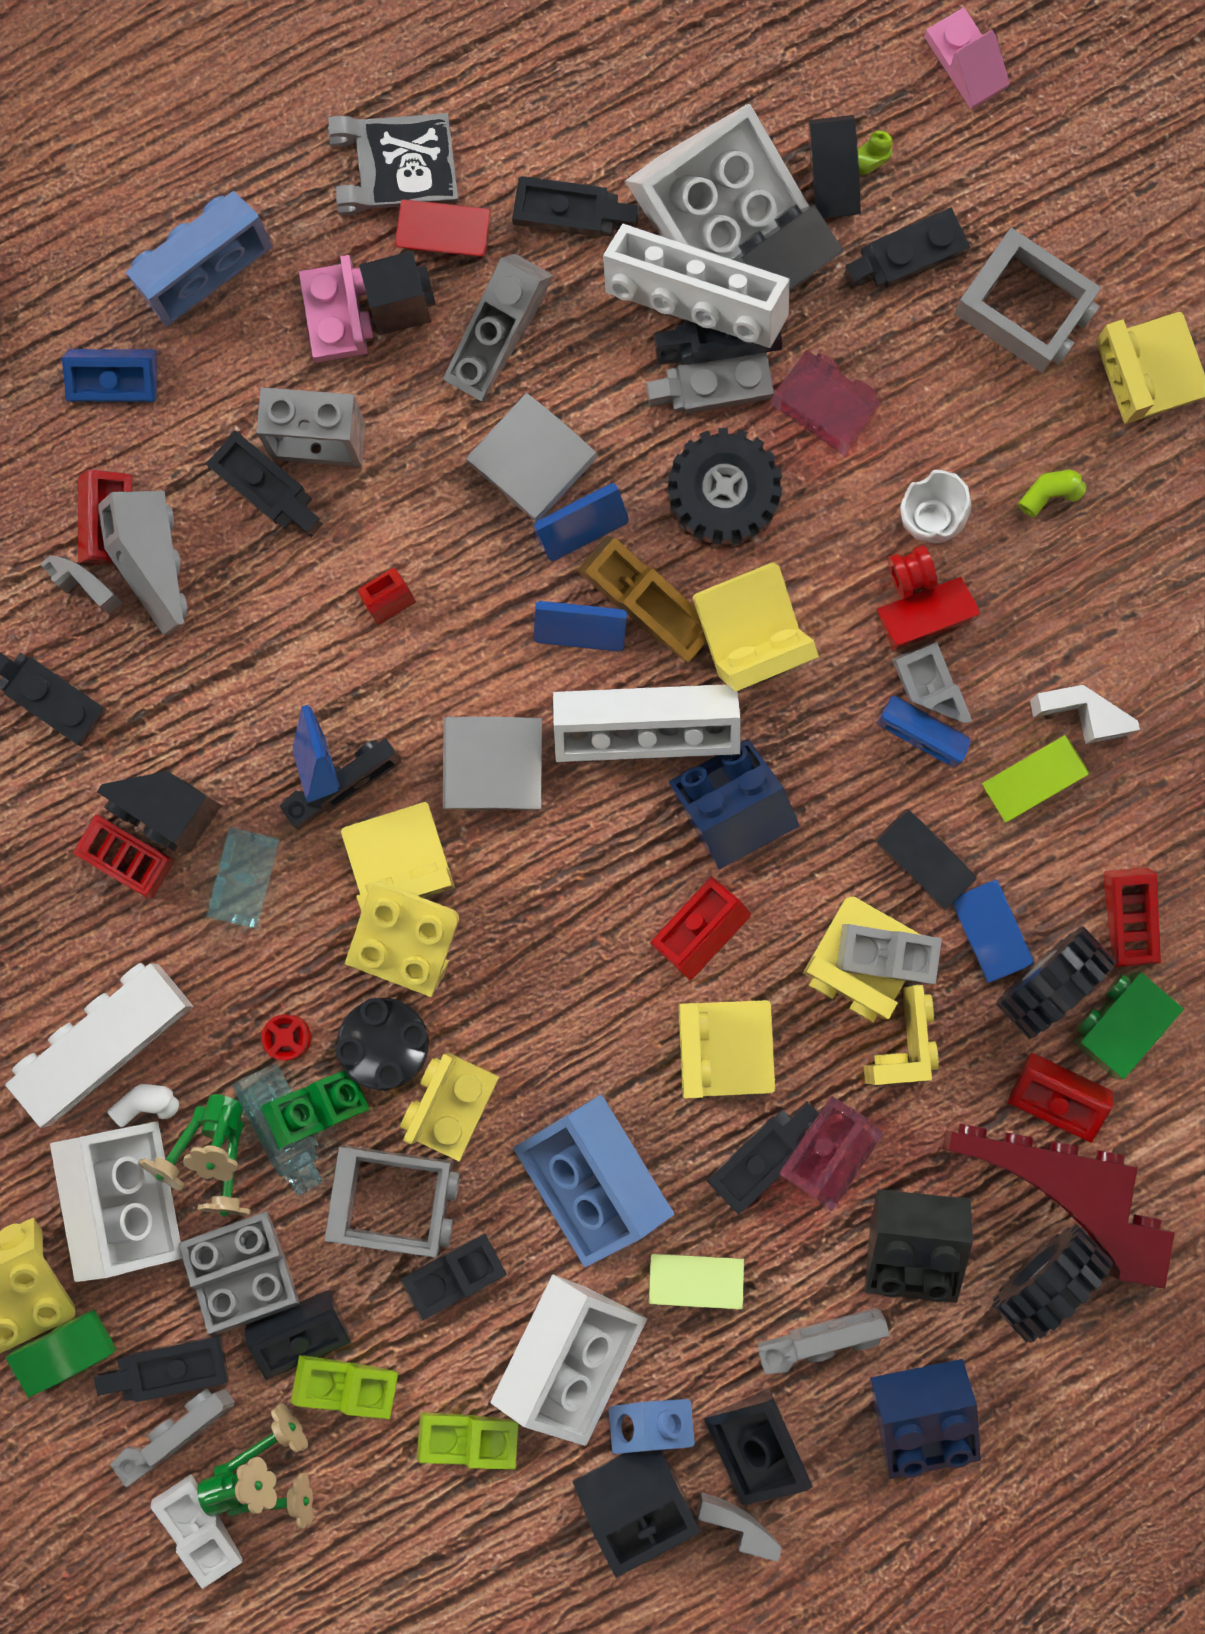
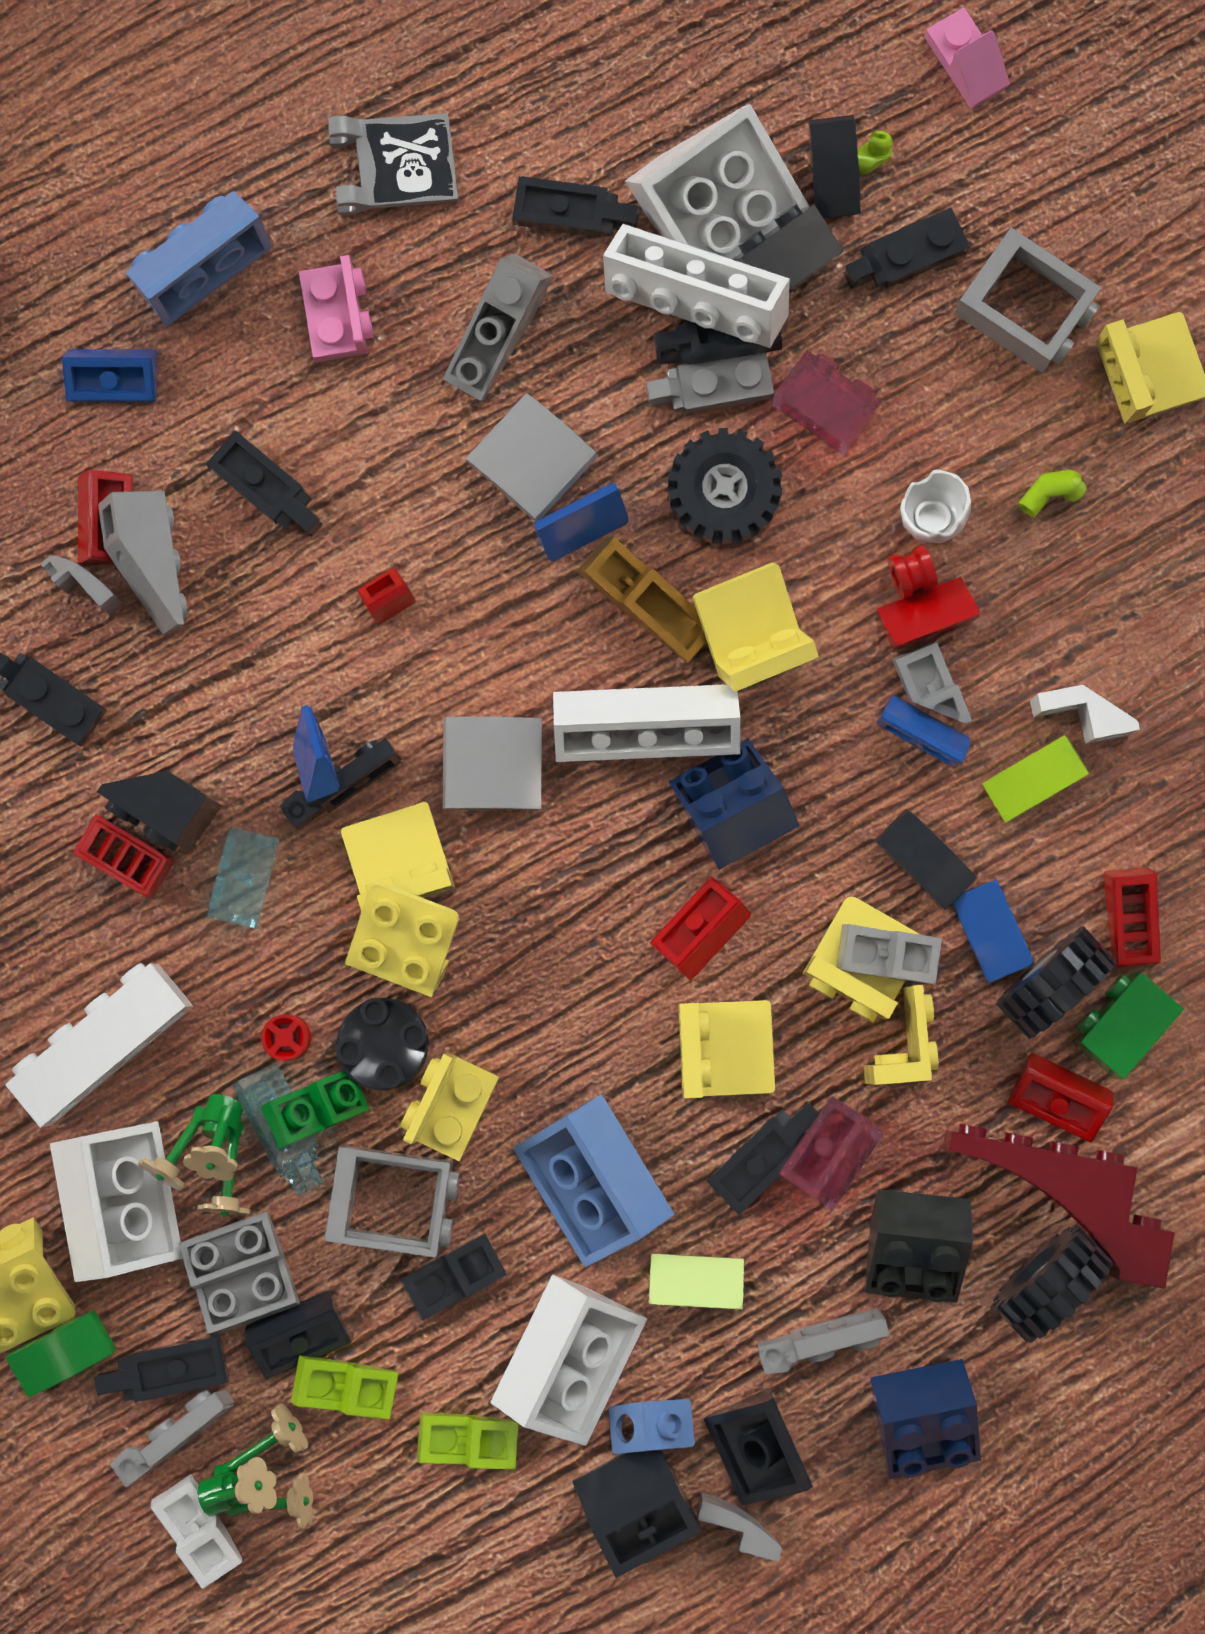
white arm [107,1084,179,1127] -> none
light grey window [256,387,366,467] -> none
black brick [359,251,436,335] -> none
slope [395,199,491,257] -> none
blue slope [534,601,627,652] -> none

